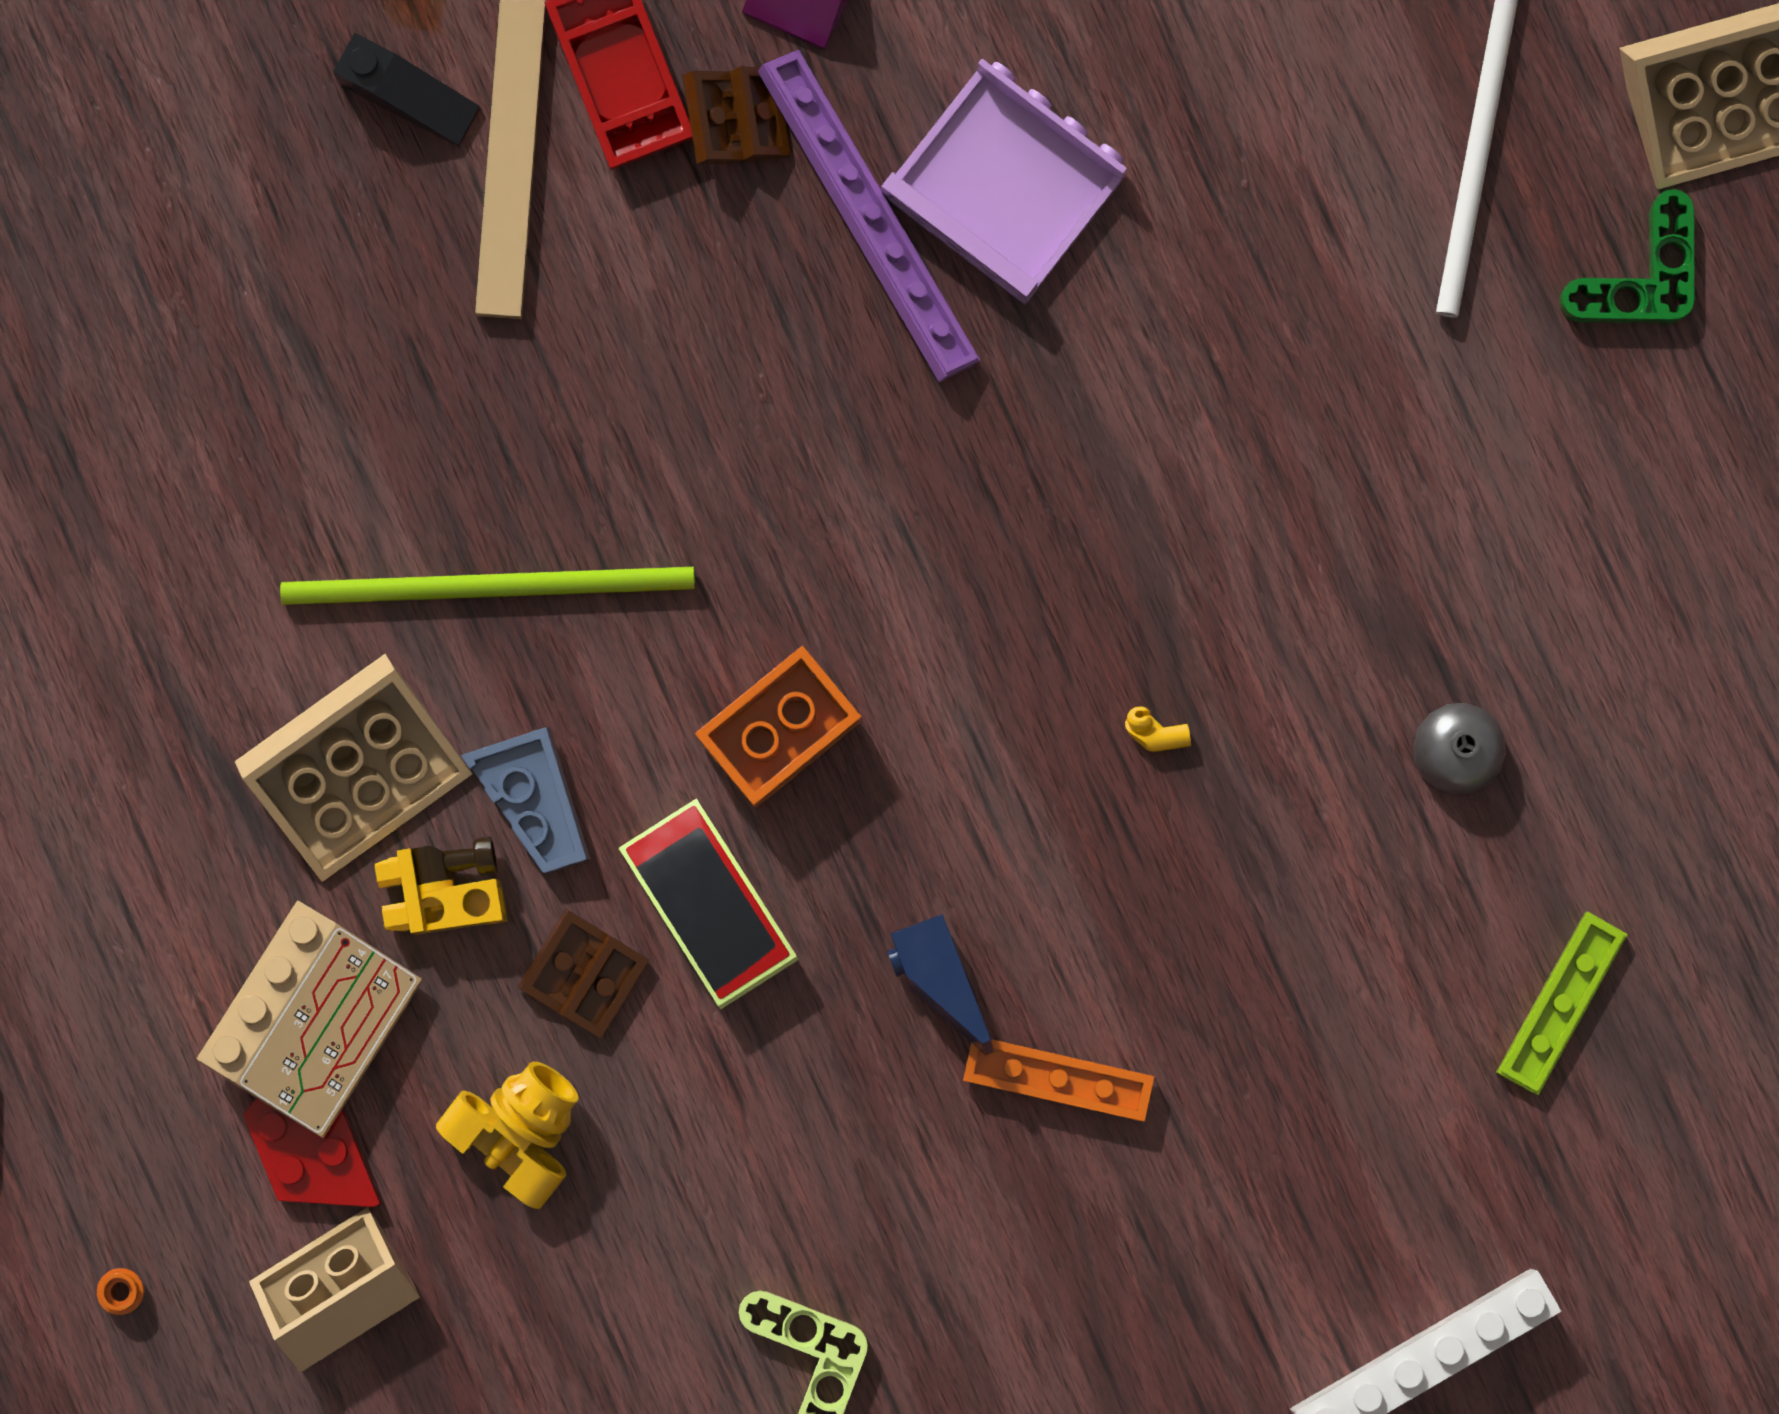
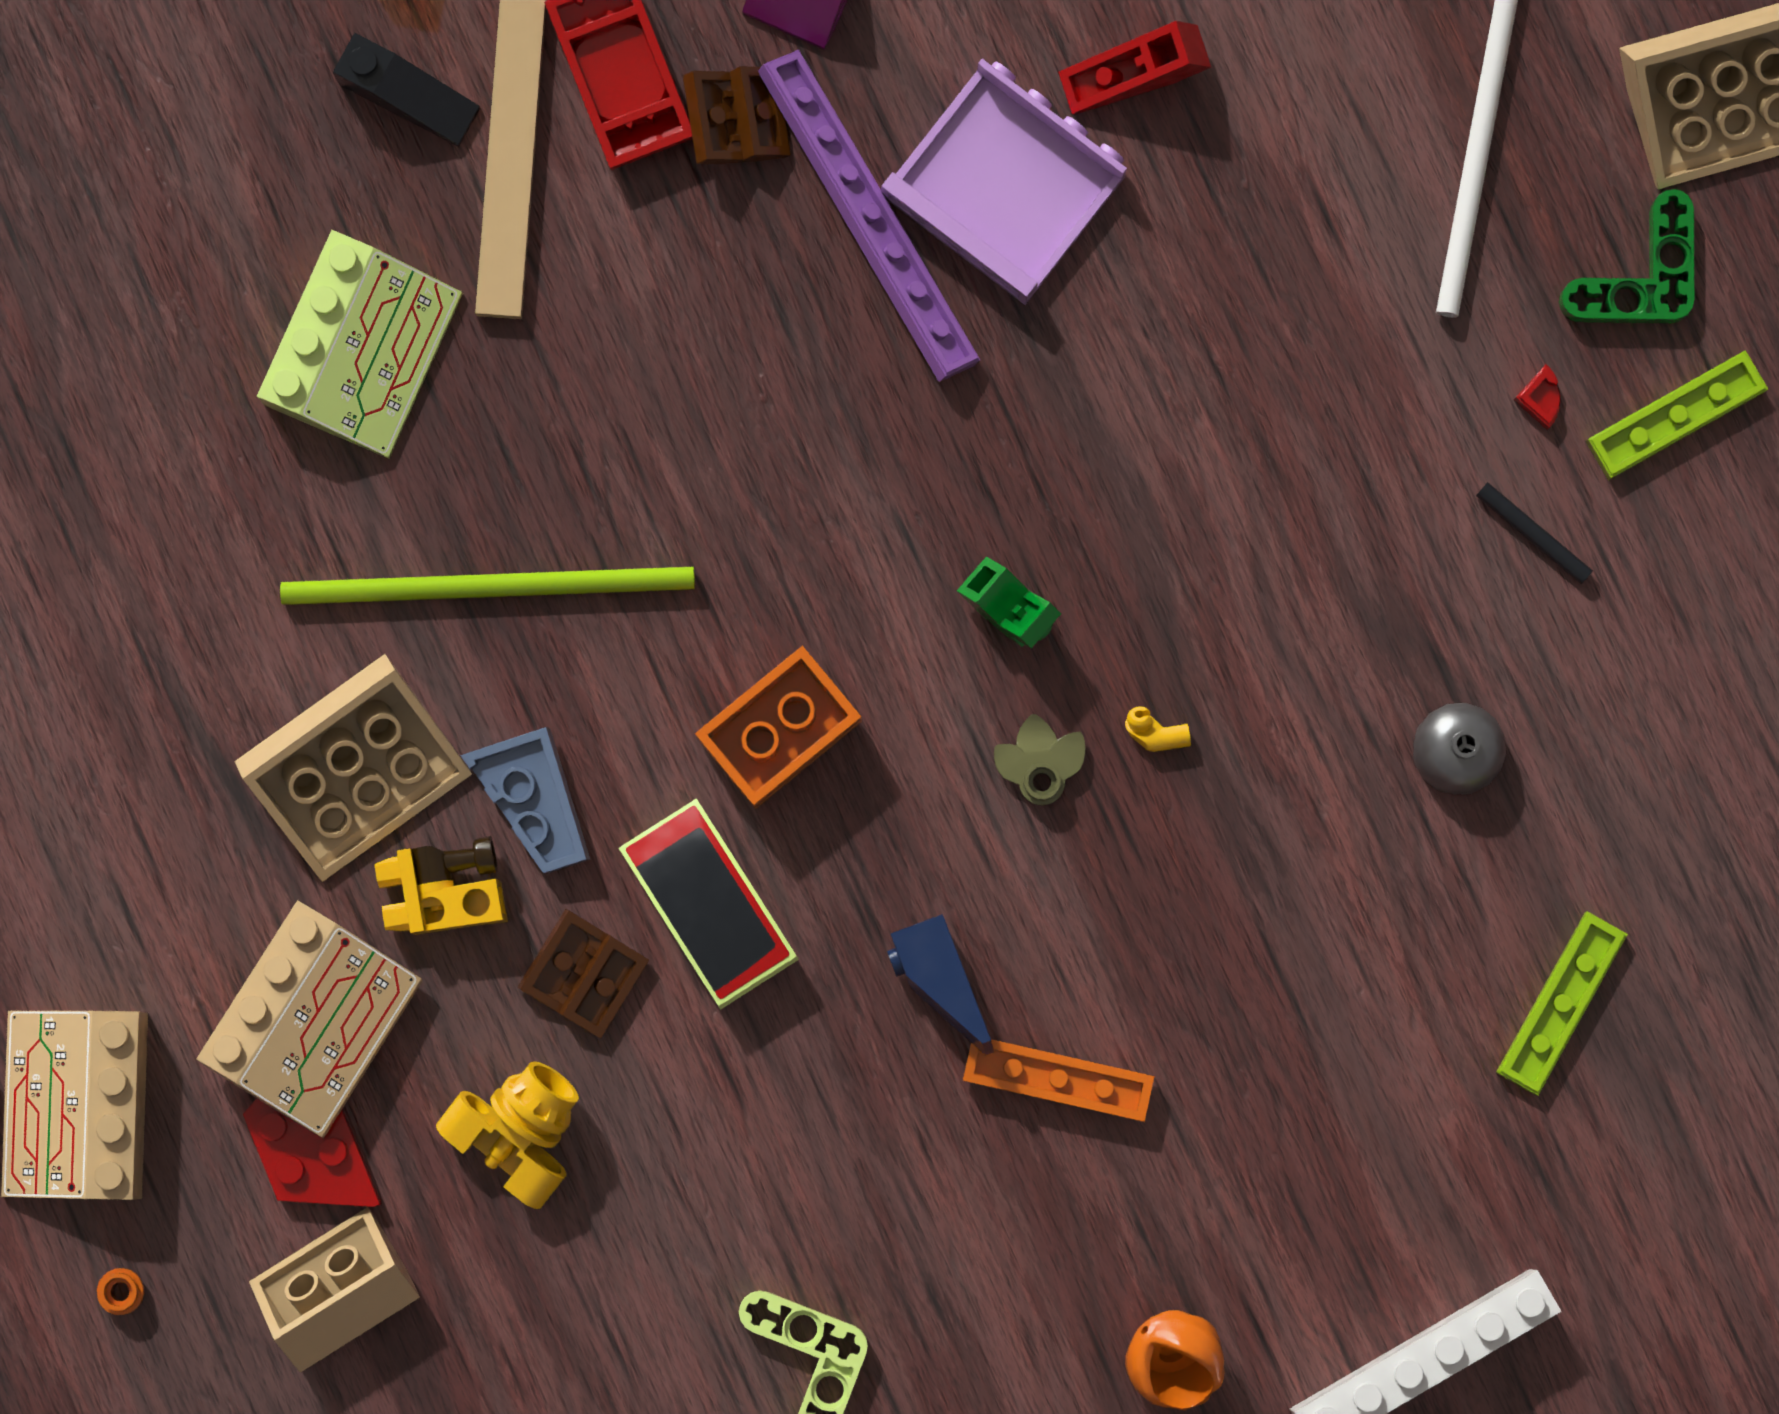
none -> tan slope [1,1011,148,1200]
none -> yellowish green slope [257,230,463,459]
none -> green brick [957,556,1062,649]
none -> olive plate [994,714,1085,806]
none -> red slope [1058,21,1211,115]
none -> orange piece [1125,1310,1225,1411]
none -> black bar [1476,482,1593,584]
none -> red tile [1514,364,1560,430]
none -> lime tile [1585,350,1768,481]

